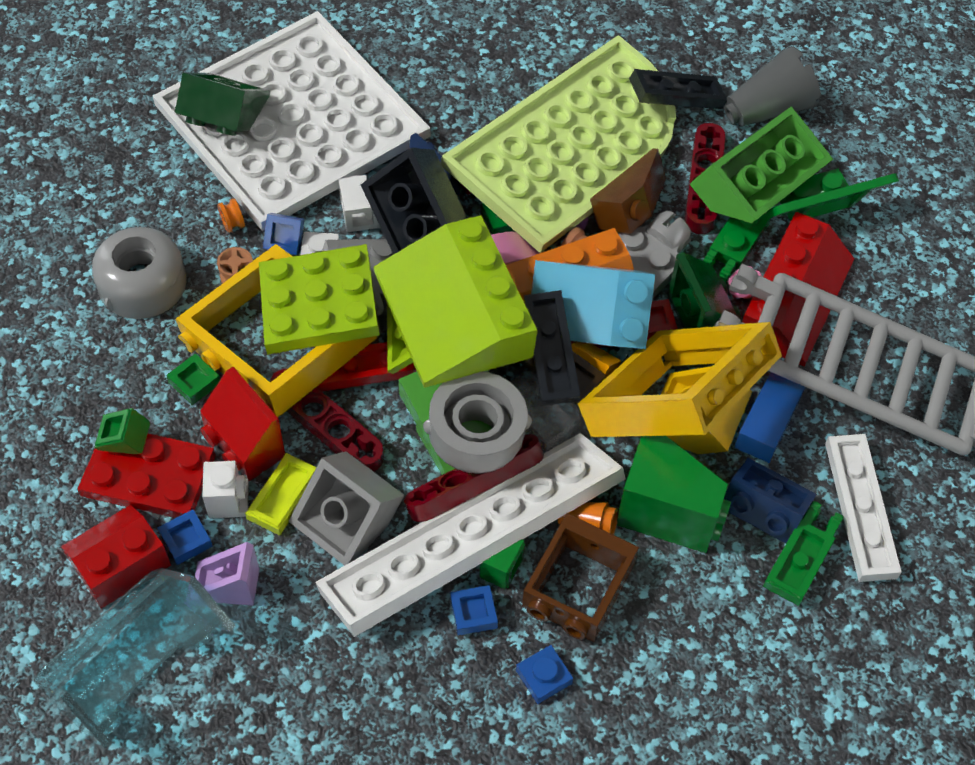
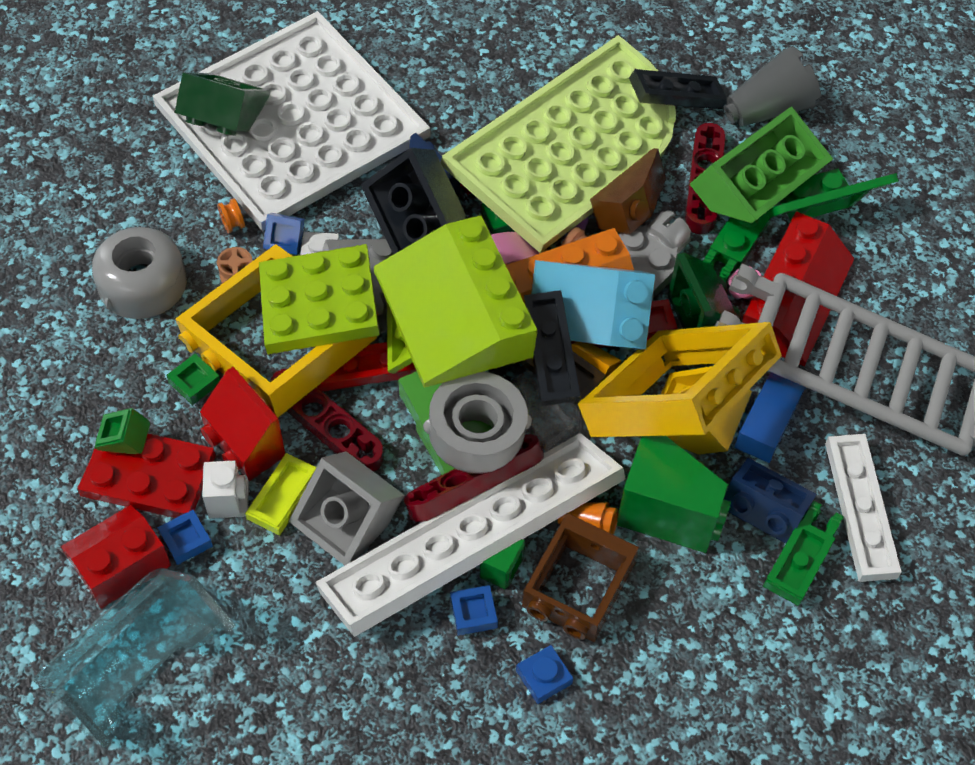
lavender slope [191,542,260,606] -> none
white brick [339,175,381,233] -> none

